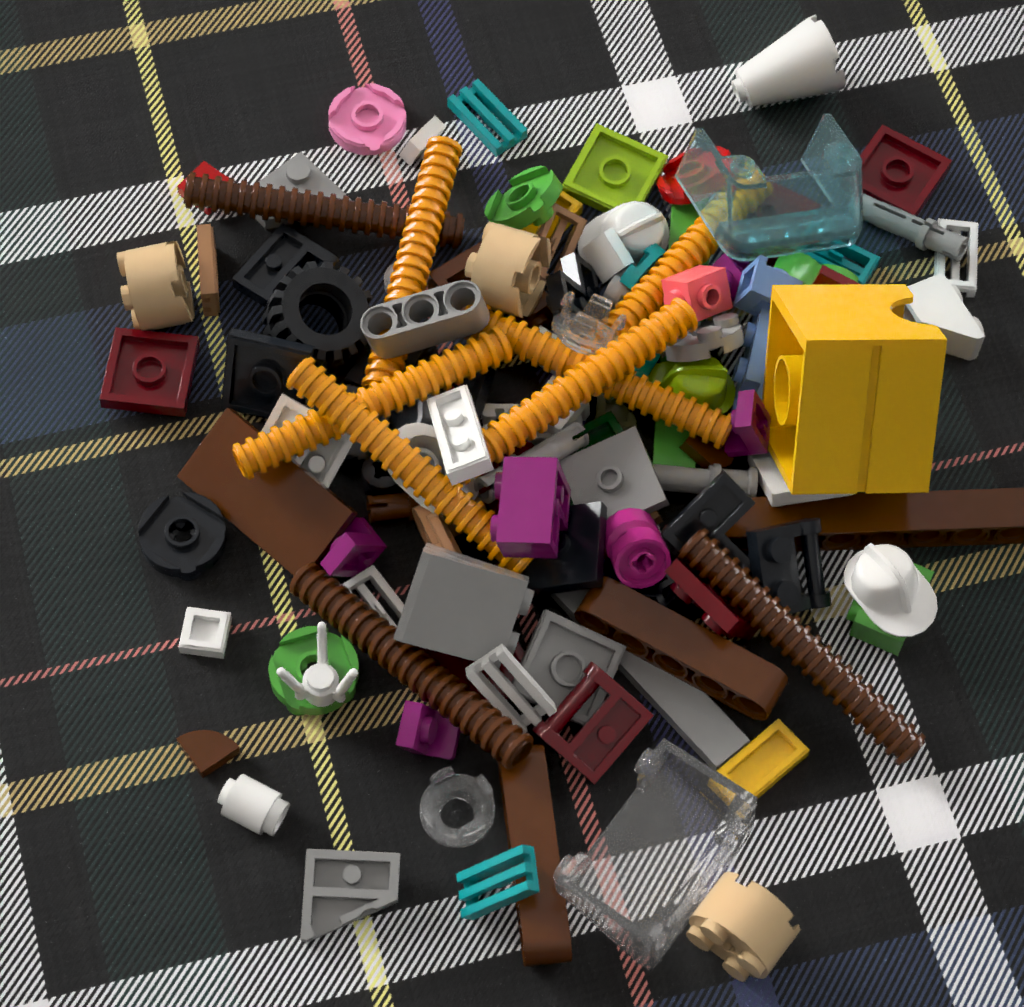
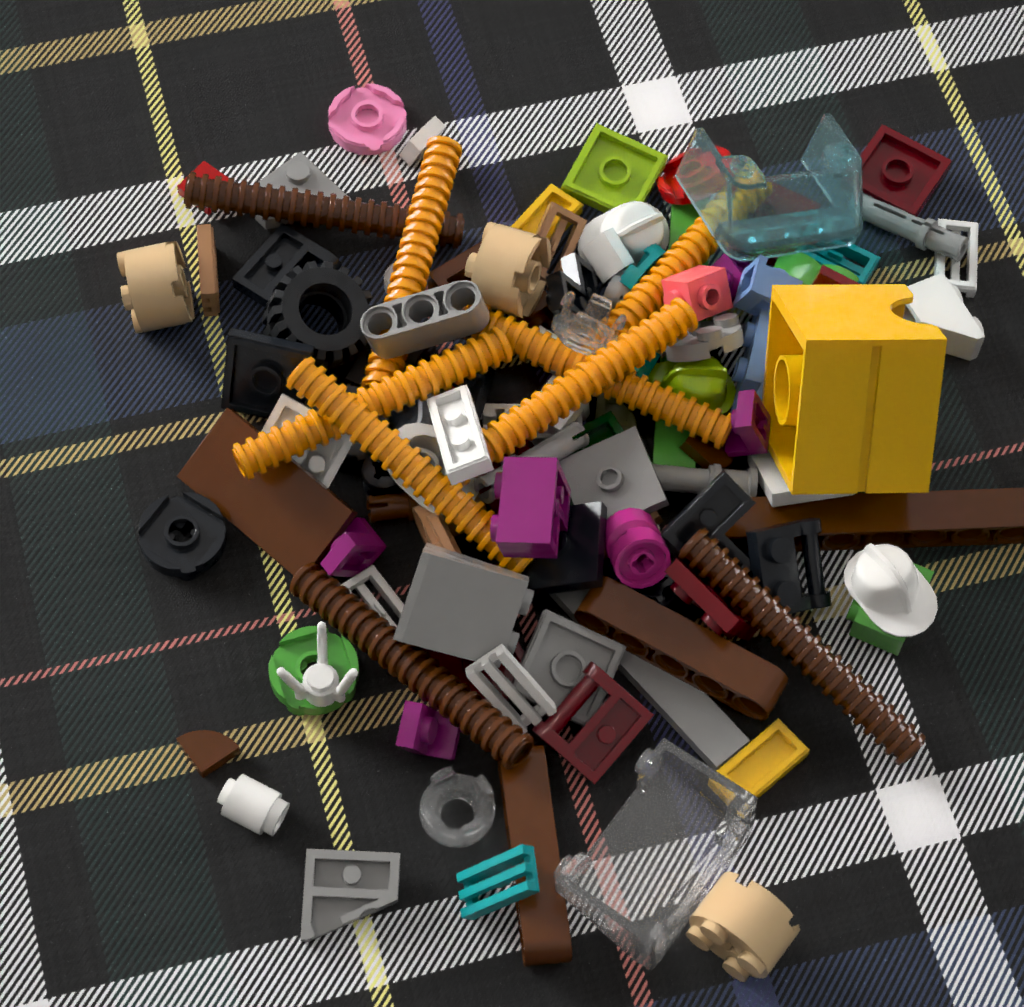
dark red plate [99,327,200,417] -> none
white tile [179,607,232,659] -> none
teal tile [447,79,528,157] -> none
bright green plate [485,166,563,229] -> none
white cone [731,15,846,107] -> none

